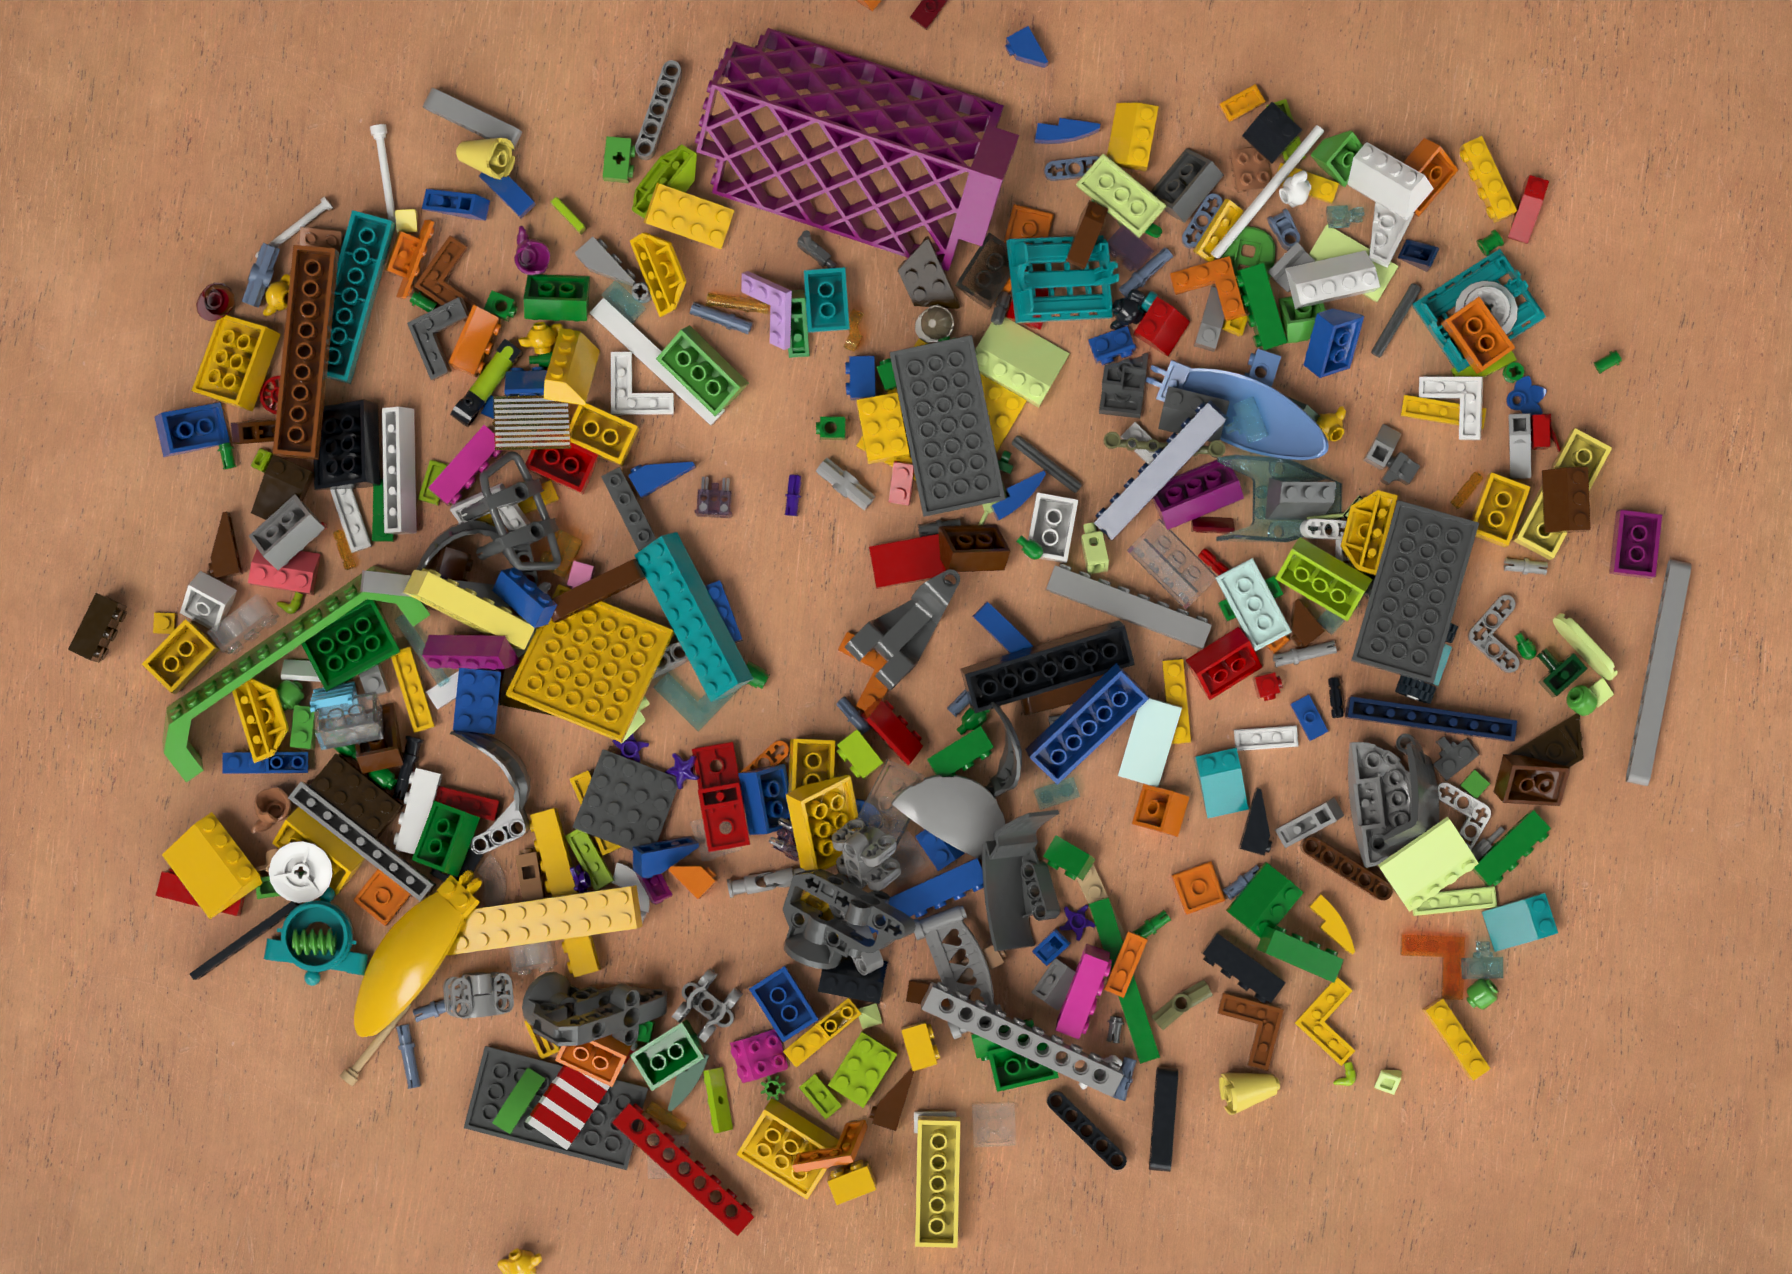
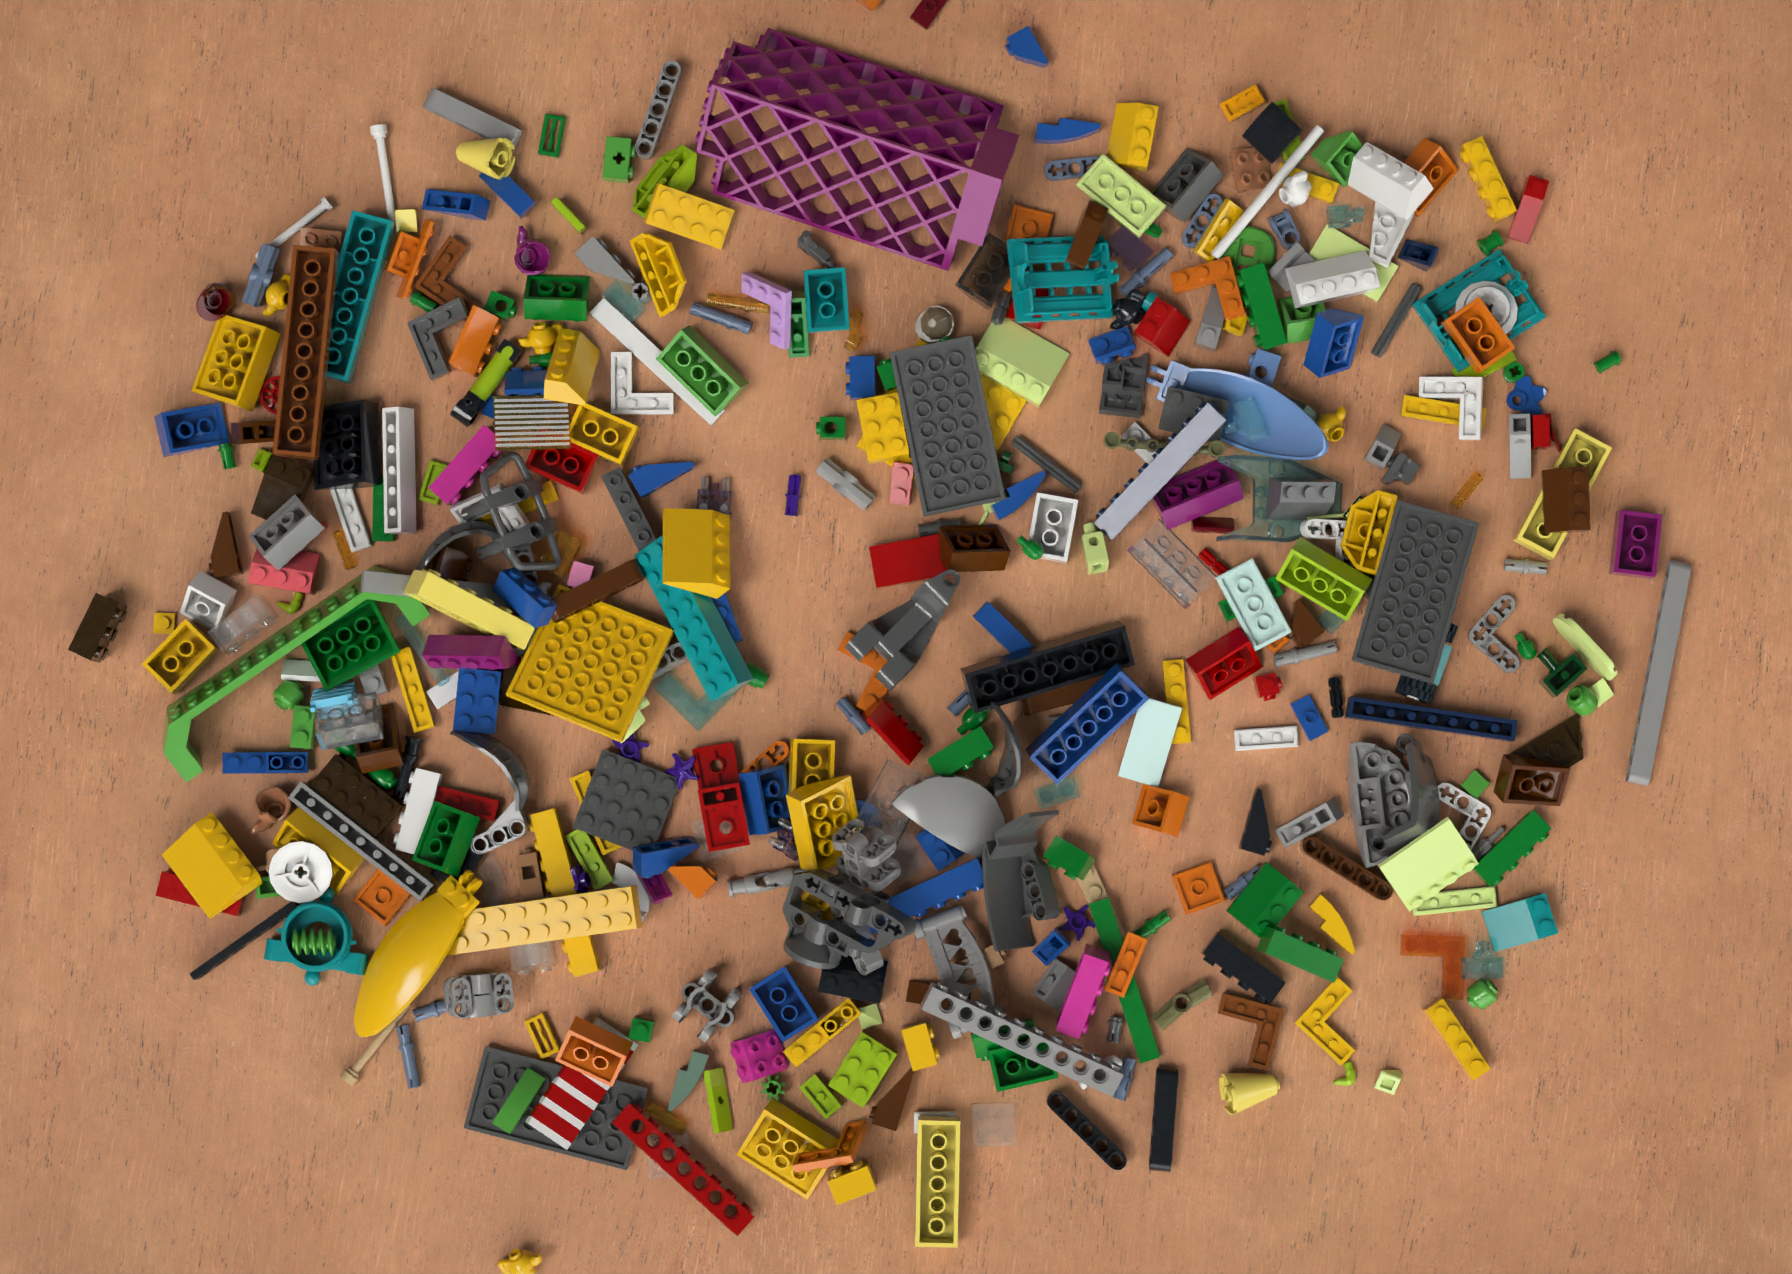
yellow wedge [232,678,289,763] -> none
dark grey piece [522,972,667,1046] -> none
green slope [630,1019,705,1091] -> none
lime brick [837,730,883,779] -> none
wing [898,236,960,309] -> none
light grey brick [1046,564,1212,650] -> none
teal slope [1194,748,1248,819] -> none
dark grey hinge [1433,736,1479,781] -> none
yellow brick [1471,472,1531,548] -> none
none -> green tile [538,113,566,159]
none -> yellow slope [663,508,730,599]

